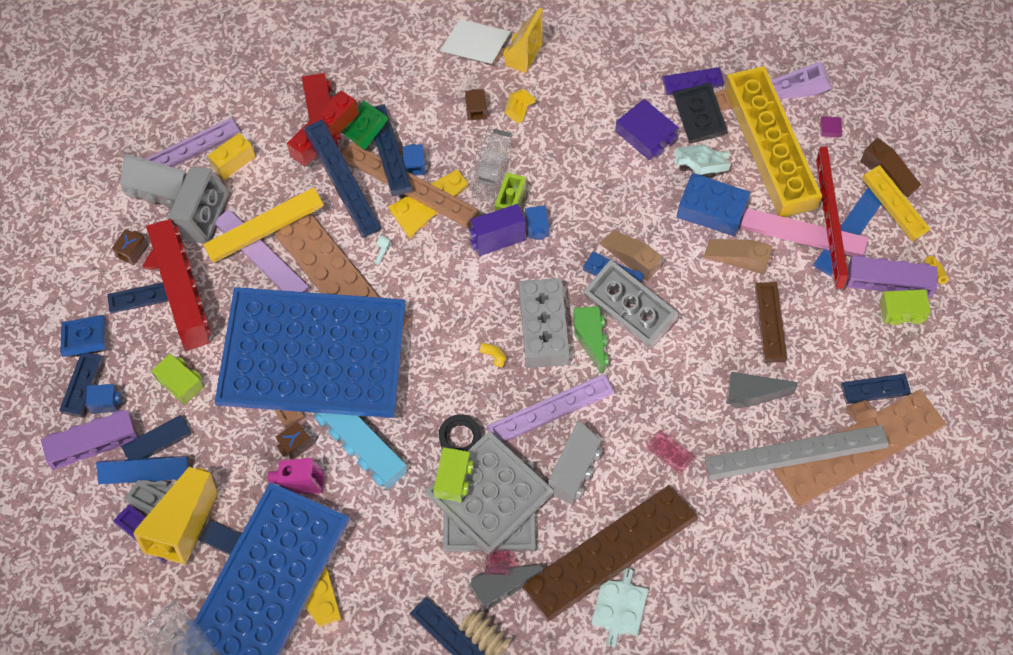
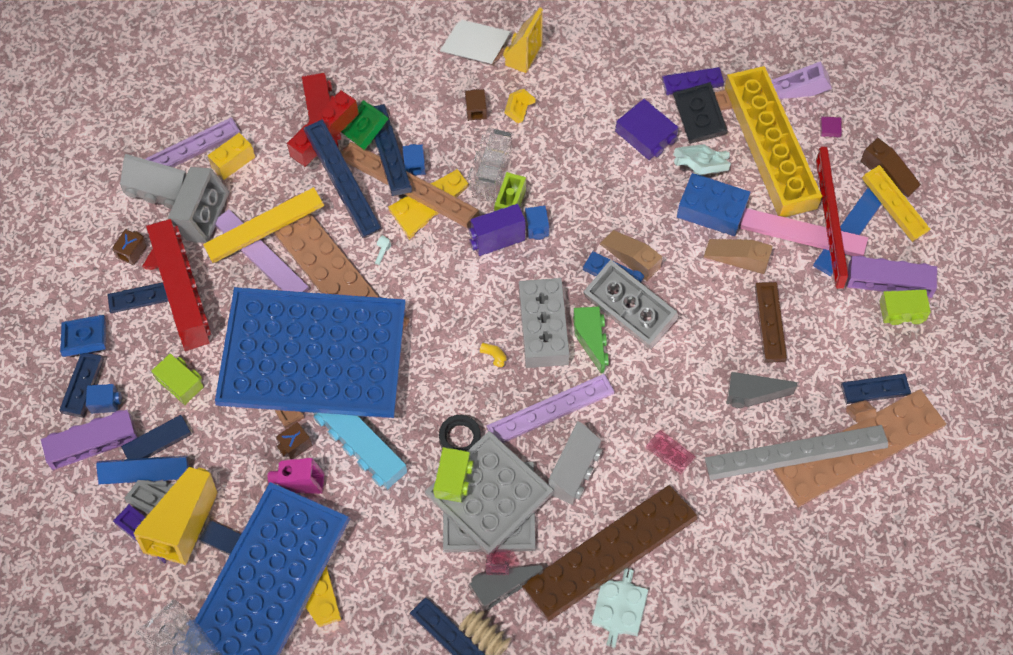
yellow arm [924,256,949,284] -> none

